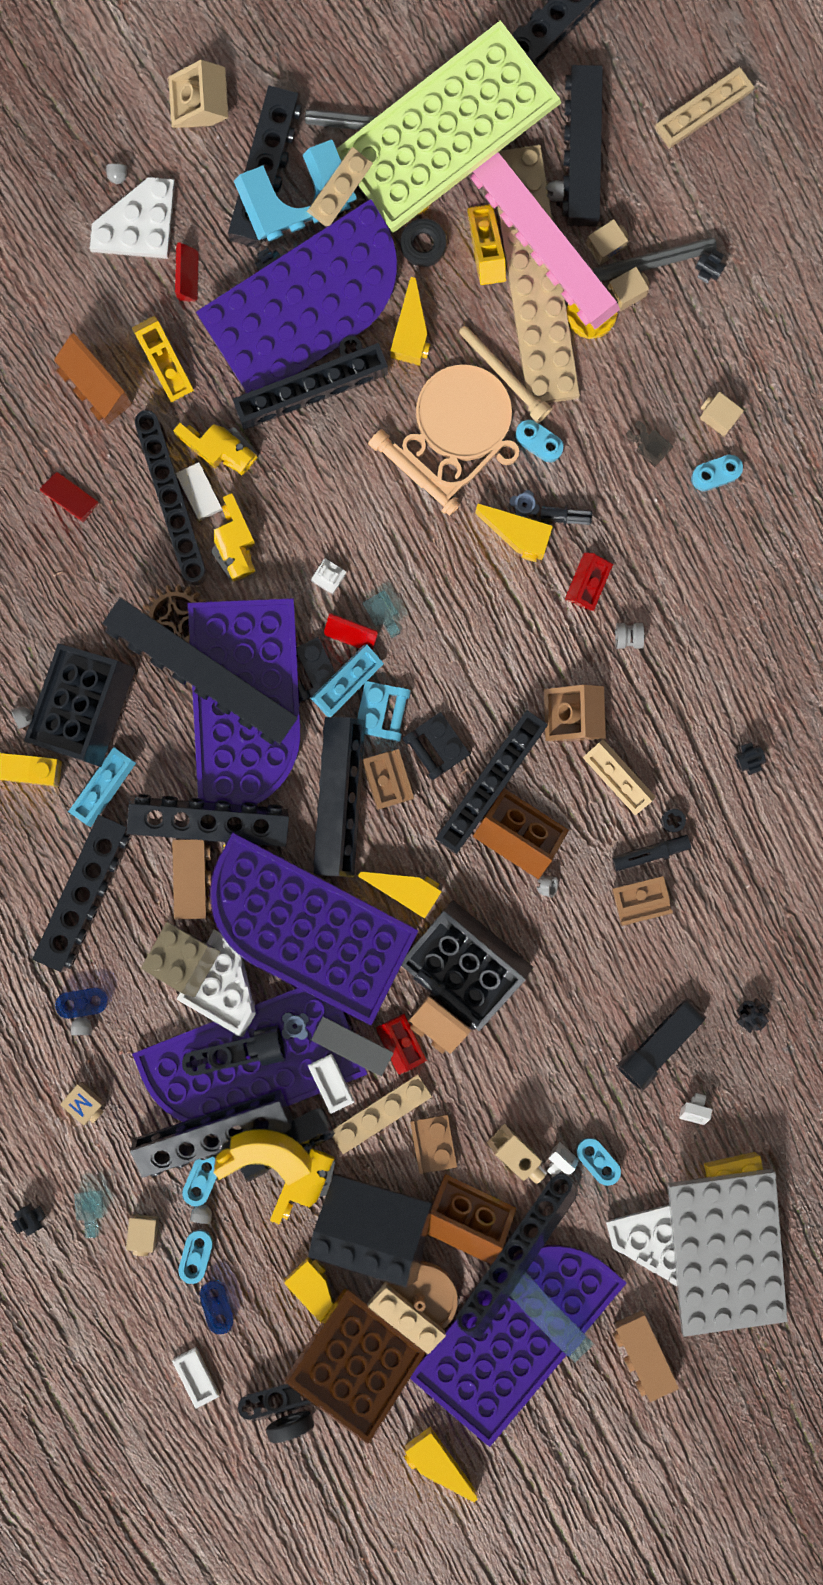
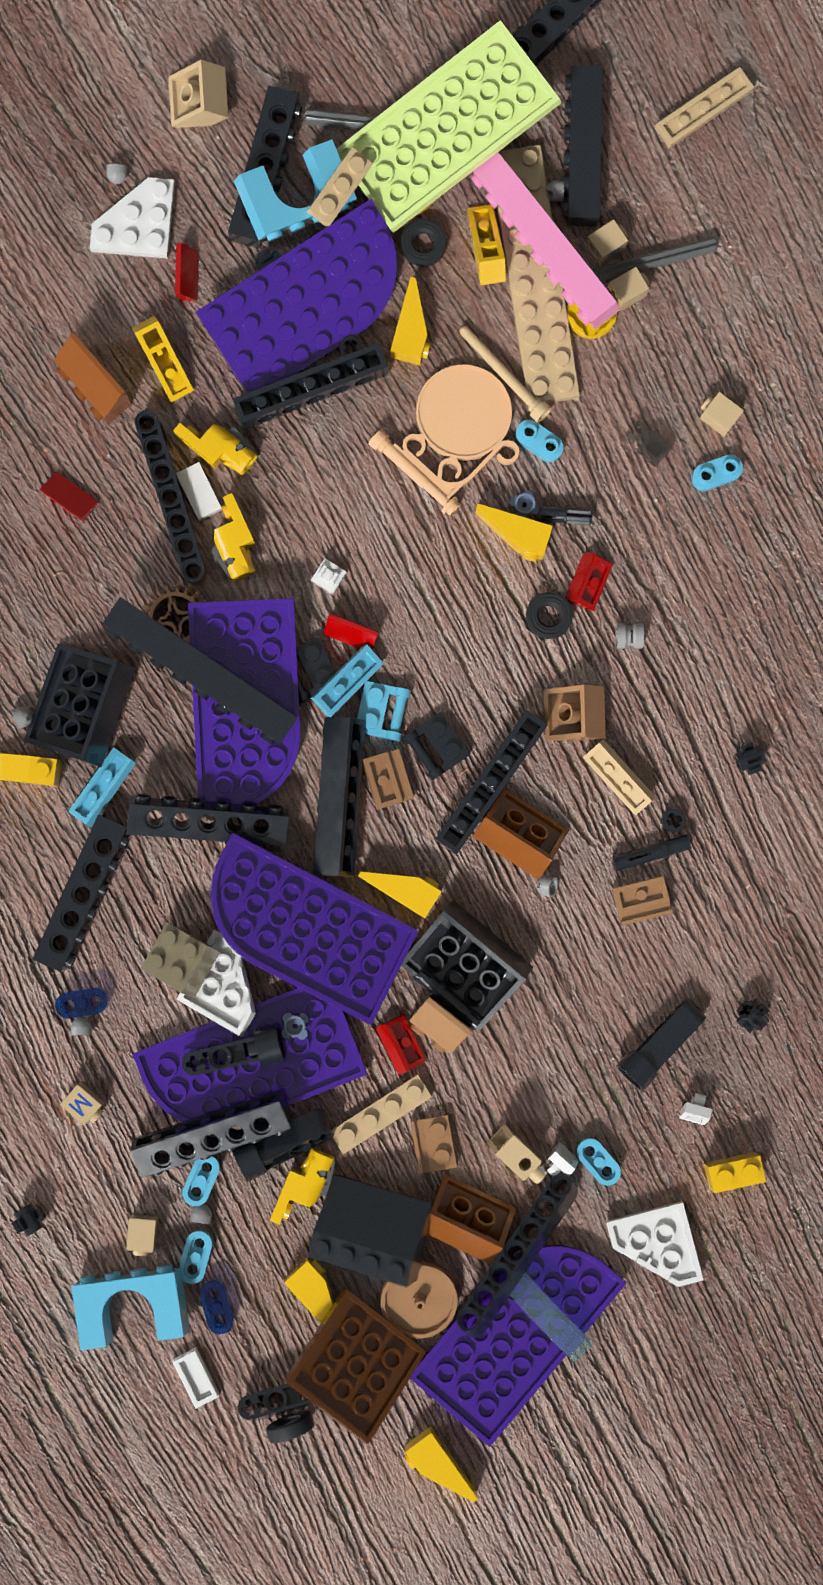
clear light blue plate [74,1190,104,1239] -> none
medium nougat brick [172,840,212,919] -> none
yellow arch [213,1130,312,1186] -> none
white tile [308,1054,355,1114] -> none
dark grey tile [311,1016,394,1077] -> none
clear light blue plate [362,590,400,639] -> none
tan plate [368,1283,446,1354] -> none
medium nougat brick [612,1310,679,1402] -> none
light grey plate [667,1169,787,1337] -> none
black gear [695,249,727,284] -> none
none -> medium azure arch [71,1264,190,1350]
none -> black tyre [526,592,573,639]

